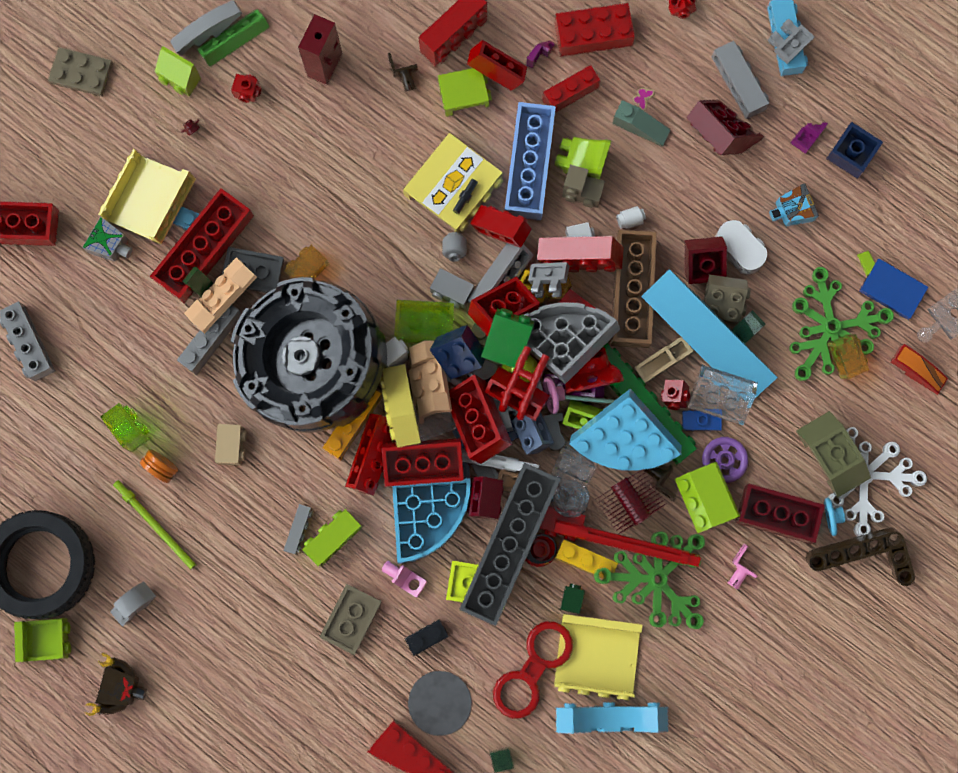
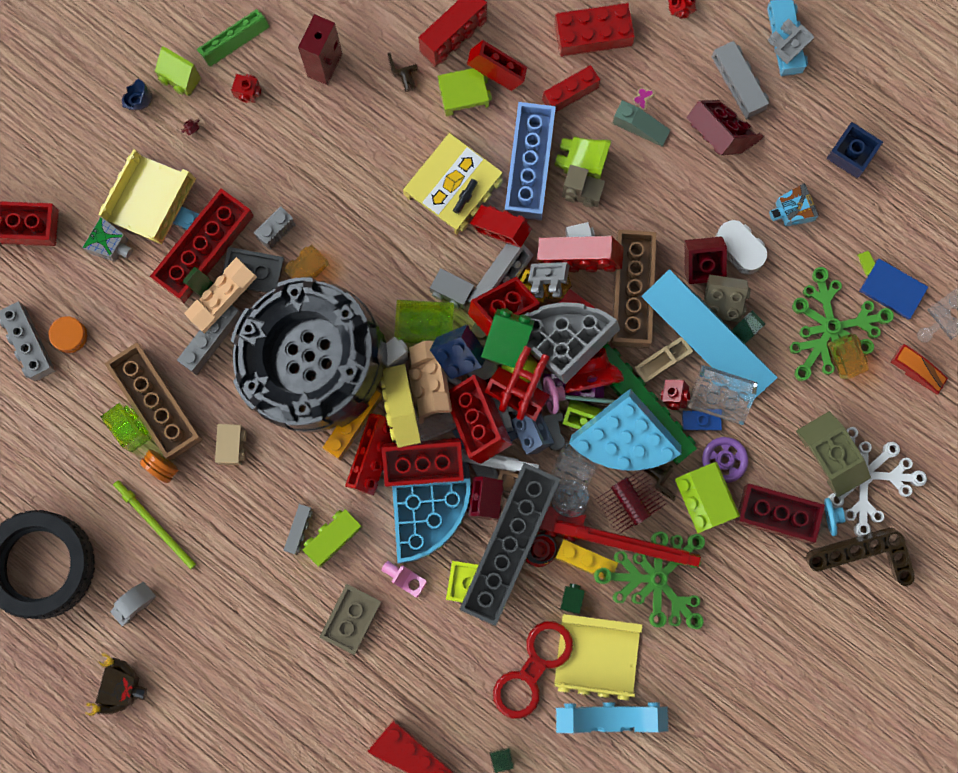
lime panel [14,618,71,662] -> none
dark tan plate [48,47,113,97] -> none
light grey slope [170,0,242,56] -> none
light grey tile [282,336,321,376] -> none
black brick [404,619,449,656] -> none
flat silver sticker [408,671,471,736] -> none
light grey head [442,232,467,262] -> none
magenta slope [526,41,555,69] -> none
white brick [616,206,646,229] -> none
bright pink bracket [728,543,757,589] -> none
magenta slope [791,122,828,154] -> none
none -> orange head [49,316,88,353]
none -> medium nougat brick [104,342,203,461]
none -> dark blue hair [122,79,153,111]
none -> light grey brick [254,206,295,250]

